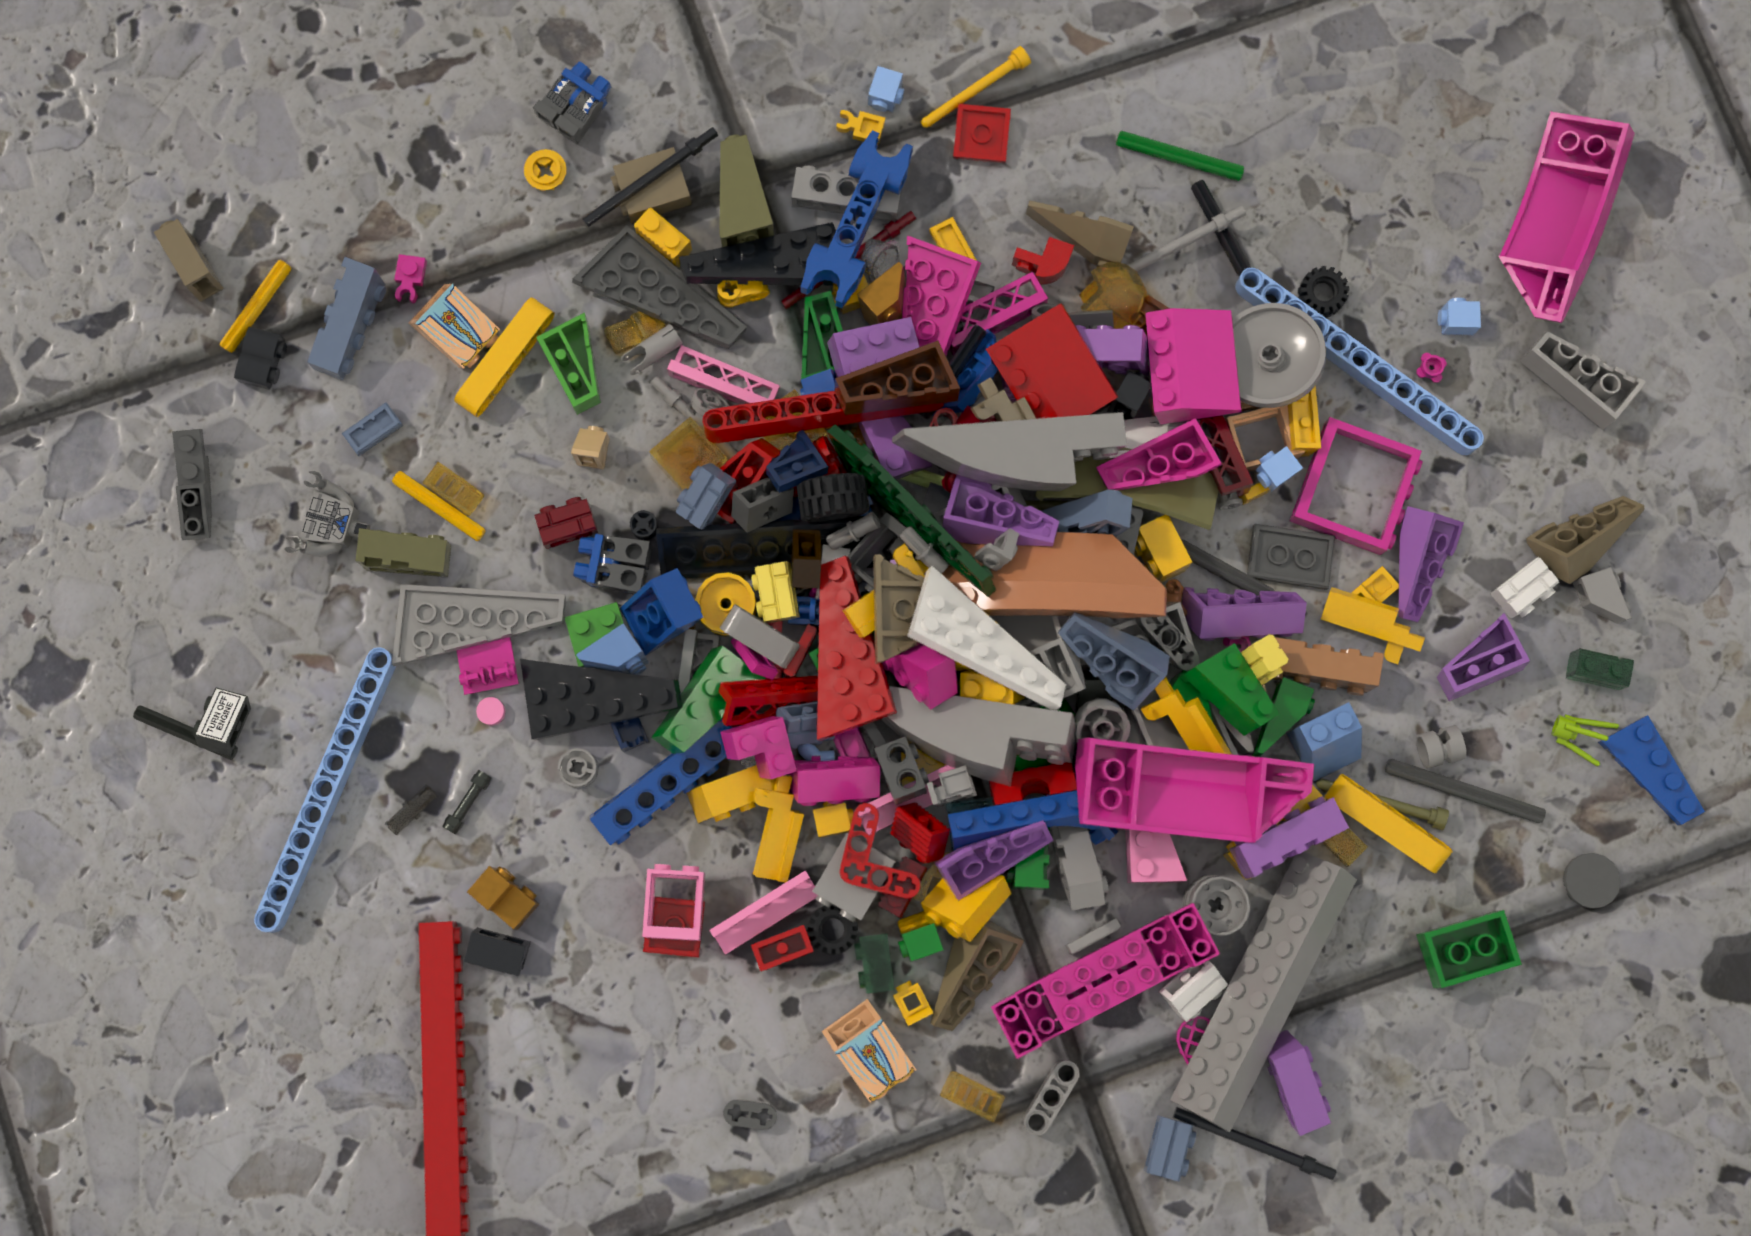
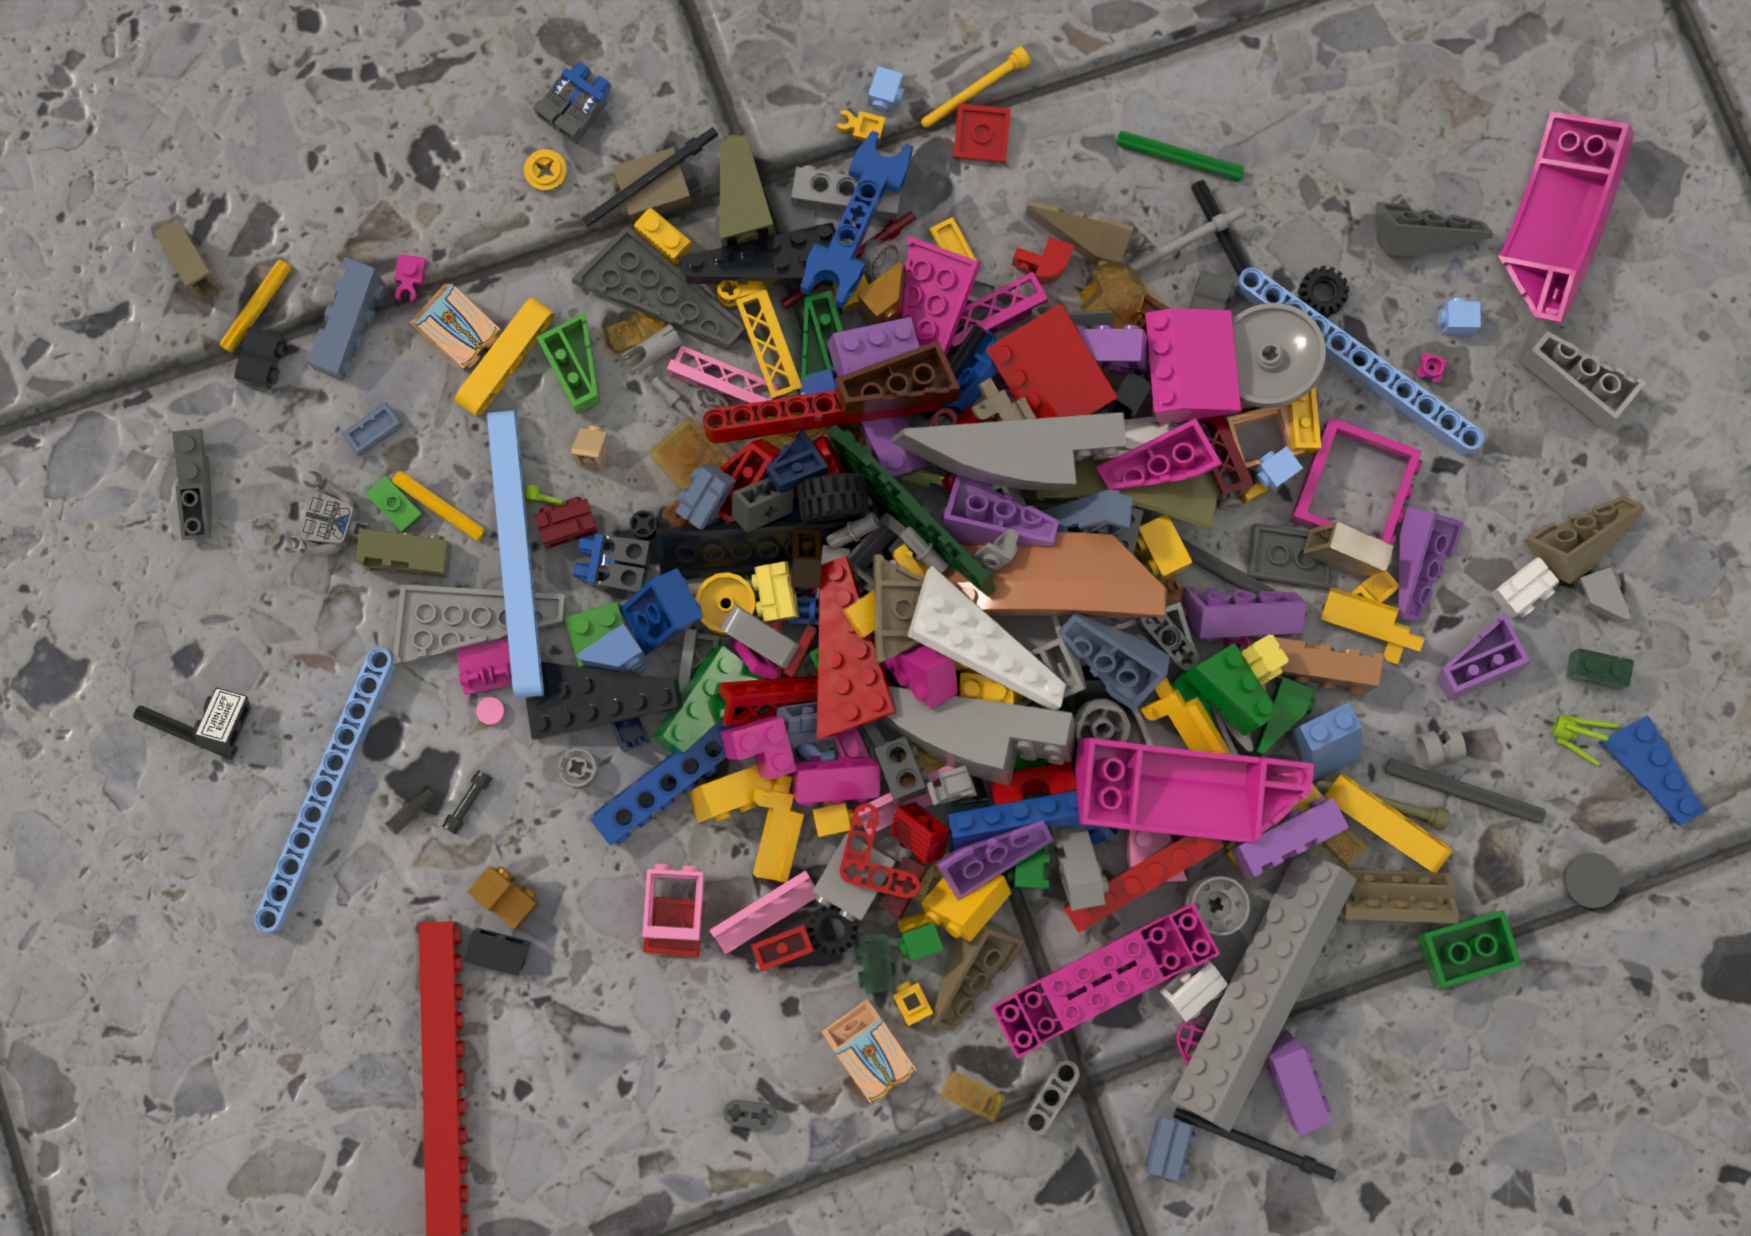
clear yellow slope [422,462,484,516] -> none
light grey tile [1065,918,1121,954] -> none
none -> bright green plate [365,475,423,533]
none -> light blue beam [487,410,544,699]
none -> lime hand [525,485,563,506]
none -> clear orange plate [662,500,690,527]
none -> yellow fence [736,289,803,400]
none -> red arch [1064,835,1224,933]
none -> dark grey brick [1189,270,1235,310]
none -> dark tan brick [1303,522,1393,578]
none -> dark tan brick [1341,868,1460,924]
none -> dark grey wedge [1375,202,1493,258]

